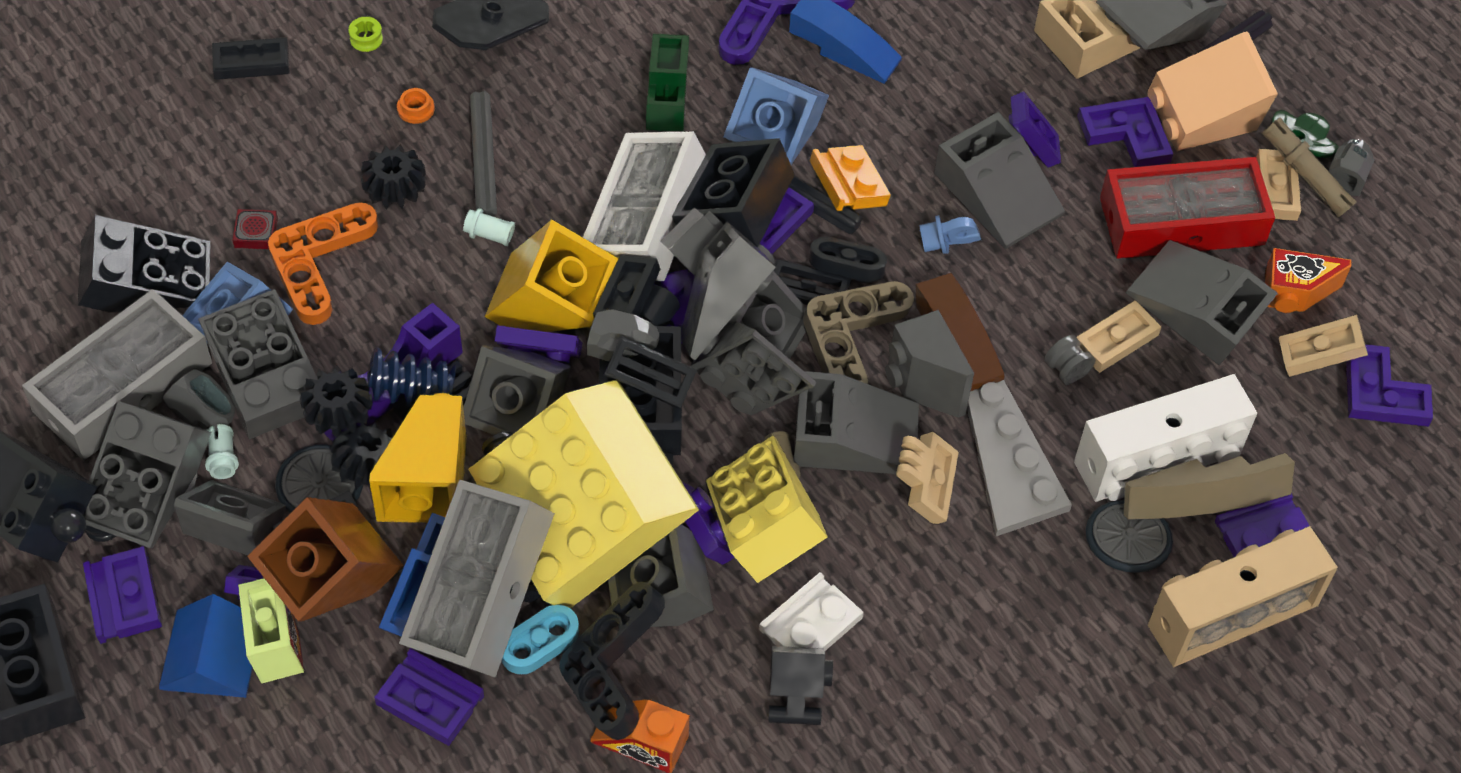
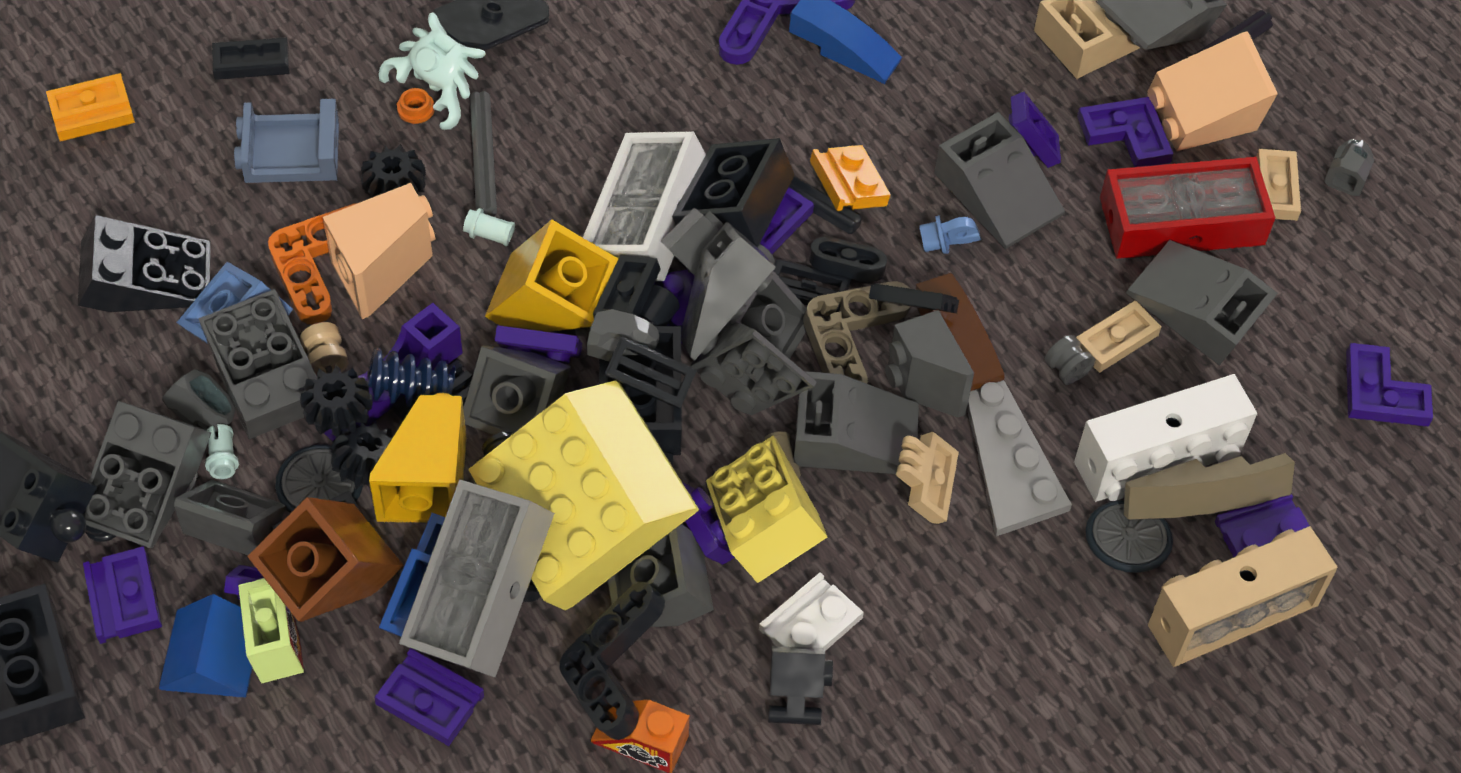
brick [22,289,212,461] -> none
tile [232,209,278,249] -> none
lime bush [348,17,383,52] -> none
medium azure plate [502,605,579,675] -> none
dark green slope [646,34,689,132] -> none
medium blue slope [723,67,829,165] -> none
dark tan pin [1261,117,1357,218] -> none
slope [1265,248,1351,313] -> none
dark green plate [1271,110,1339,158] -> none
tan plate [1279,315,1368,377] -> none
none -> light orange plate [46,73,135,142]
none -> sand blue panel [234,99,339,183]
none -> tan wheel [300,322,349,376]
none -> light nougat slope [323,183,435,319]
none -> light aqua animal [378,12,486,130]
none -> black tile [869,283,959,314]

